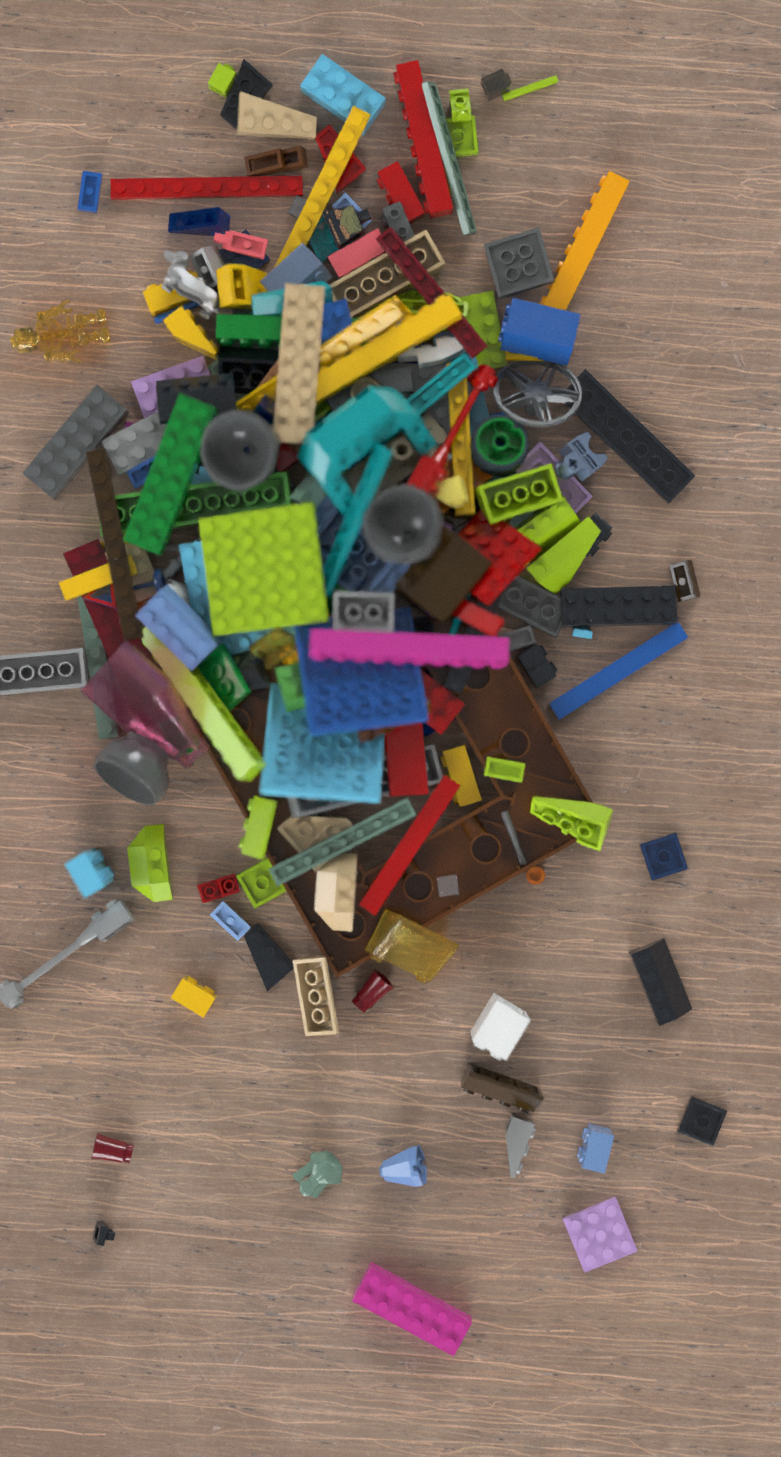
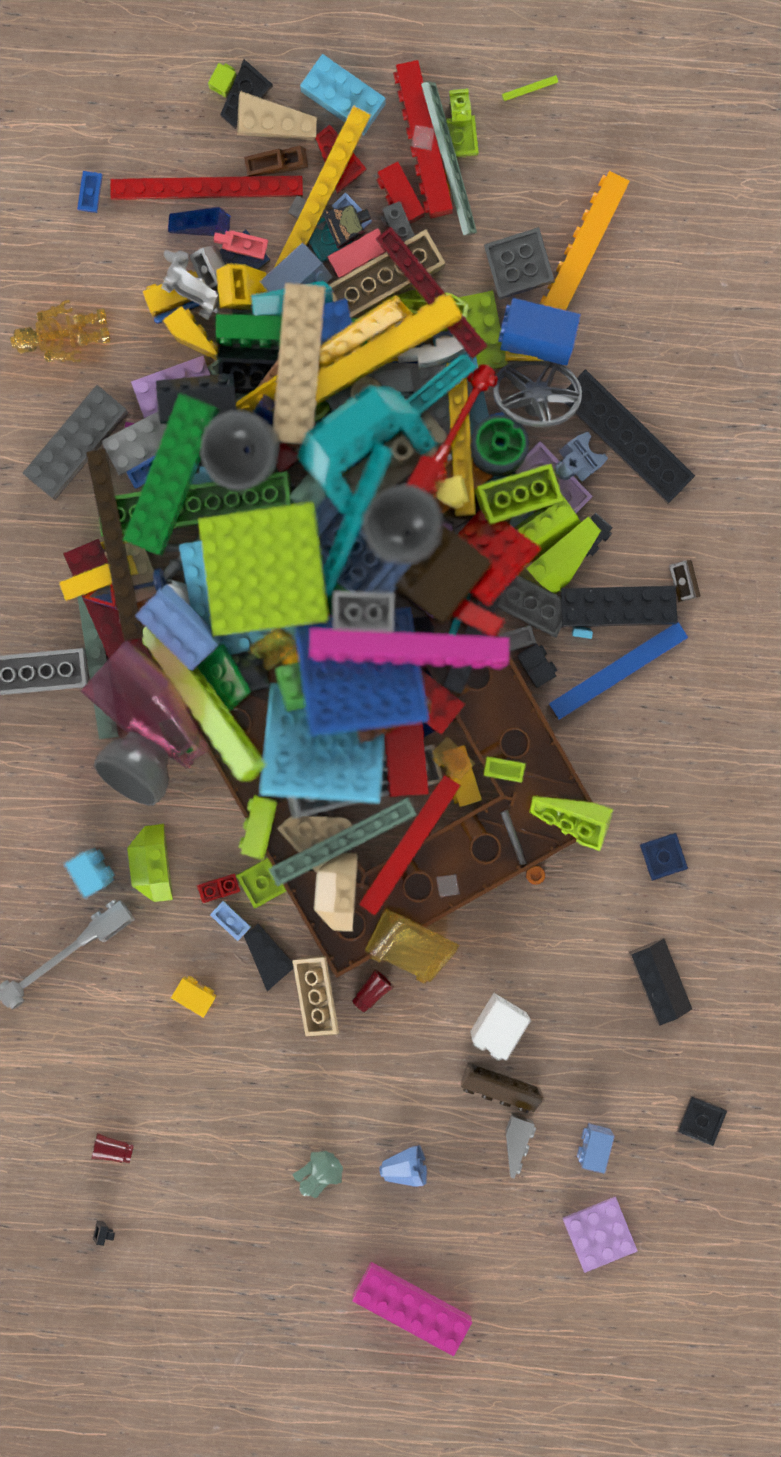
clear smoke brick [481,69,512,101] -> none
none -> clear plate [412,126,435,150]
none -> clear yellow bracket [431,737,475,780]

